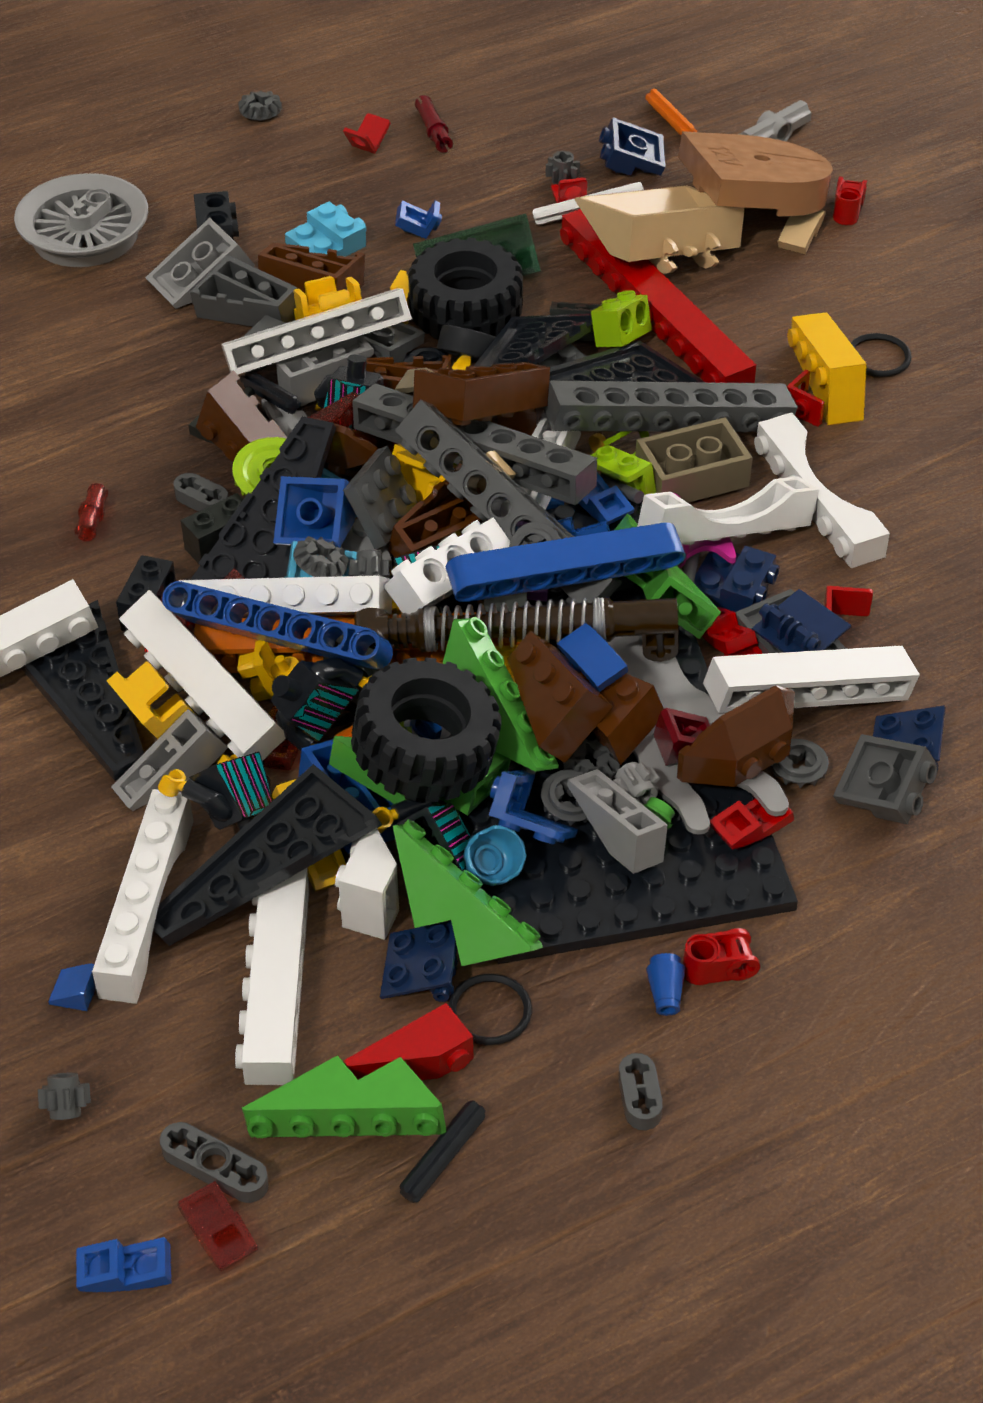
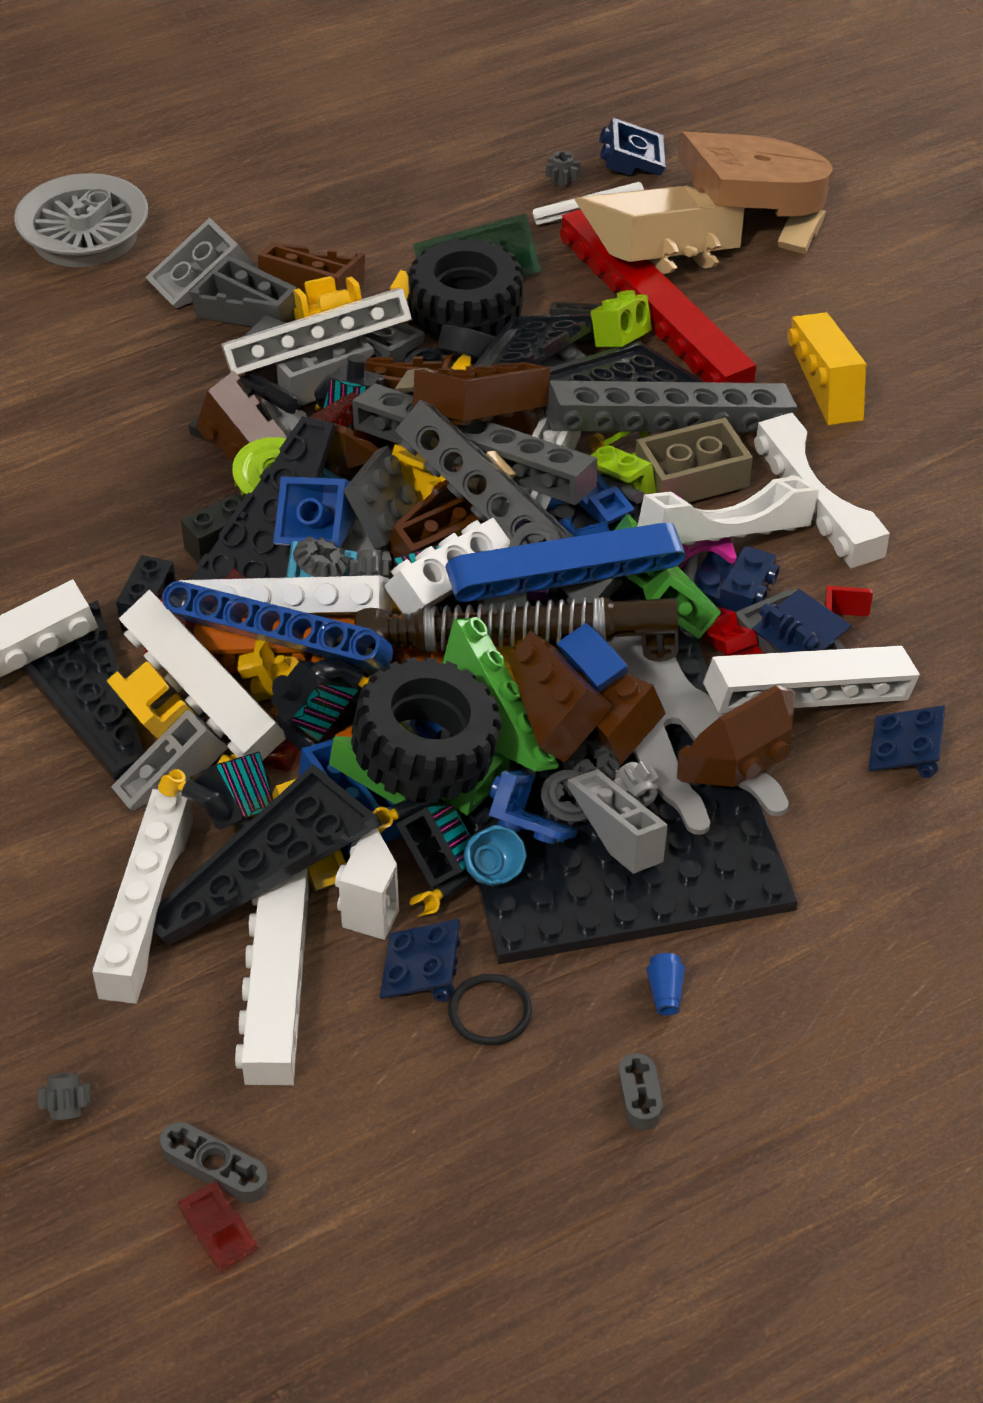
blue slope [48,964,96,1011] -> none
clear red pin [74,483,108,541] -> none
blue slope [76,1237,172,1292] -> none
dark grey beam [173,473,228,512] -> none
black brick [194,191,239,240] -> none
dark grey gear [238,90,282,120] -> none
bright green slope [242,1055,447,1138] -> none
medium azure plate [285,201,367,256] -> none
red bracket [343,113,391,154] -> none
red slope [343,1003,474,1080] -> none
bright green slope [392,819,543,966] -> none
blue bracket [395,200,442,239] -> none
black axle [400,1100,486,1203] -> none
dark red pin [415,95,453,153] -> none
red bracket [551,177,587,203] -> none
bright green plate [644,797,675,829] -> none
orange axle [645,89,697,136] -> none
dark red slope [653,708,710,766] -> none
red piece [682,928,761,985] -> none
red slope [710,798,794,849] -> none
light grey piece [738,100,812,142] -> none
dark grey gear [771,739,829,788] -> none
red bracket [787,369,825,427] -> none
red piece [833,176,868,225] -> none
dark grey plate [833,734,937,825] -> none
black tyre [851,333,911,377] -> none

